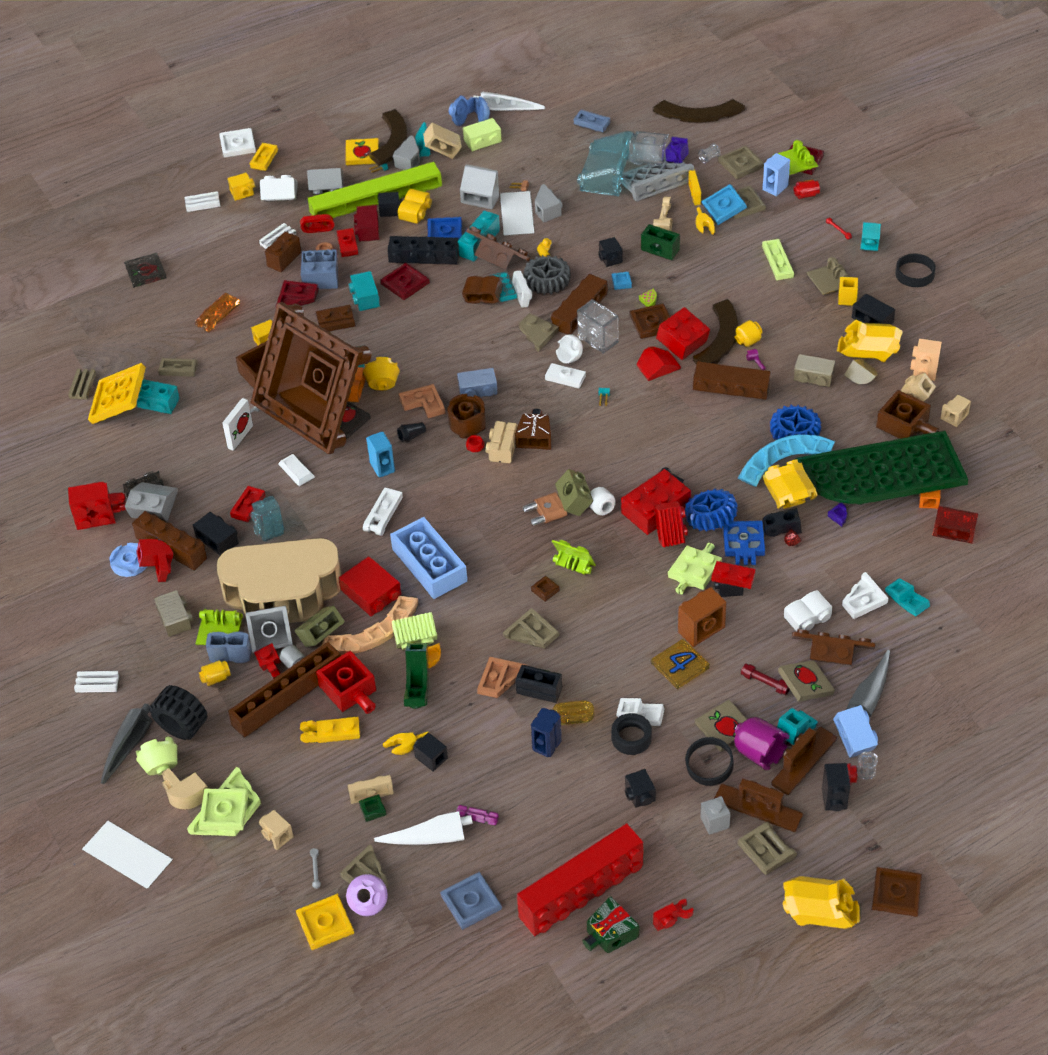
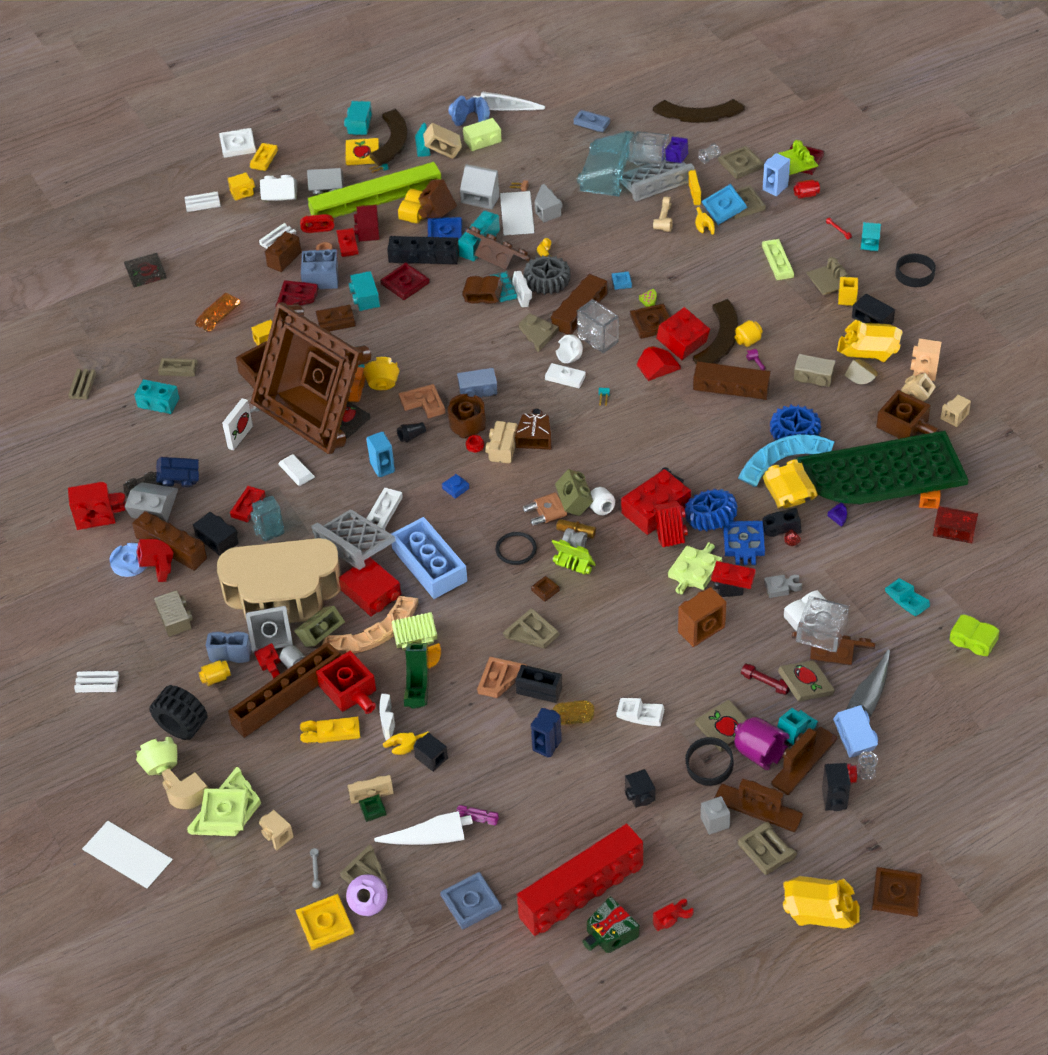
yellow plate [88,363,146,424] -> none
dark grey piece [101,703,153,784] -> none
lime hinge [196,609,243,645] -> none
black brick [378,192,403,217] -> none
light grey slope [393,135,420,170] -> none
black brick [598,237,623,267] -> none
black tyre [611,713,652,755] -> none
dark green brick [641,224,680,260] -> none
clear yellow tile [651,639,710,689] -> none
white wing [842,572,888,619] -> none
none -> dark blue brick [156,457,199,488]
none -> light grey fence [311,509,396,570]
none -> teal brick [344,101,372,135]
none -> white slope [380,694,395,741]
none -> reddish brown torso [418,179,457,219]
none -> blue plate [442,474,469,499]
none -> black tyre [495,532,537,565]
none -> pearl gold axle [556,519,596,539]
none -> light grey wheel [562,528,587,548]
none -> light grey plate [764,575,802,598]
none -> clear brick [796,595,850,653]
none -> lime brick [949,615,1000,656]

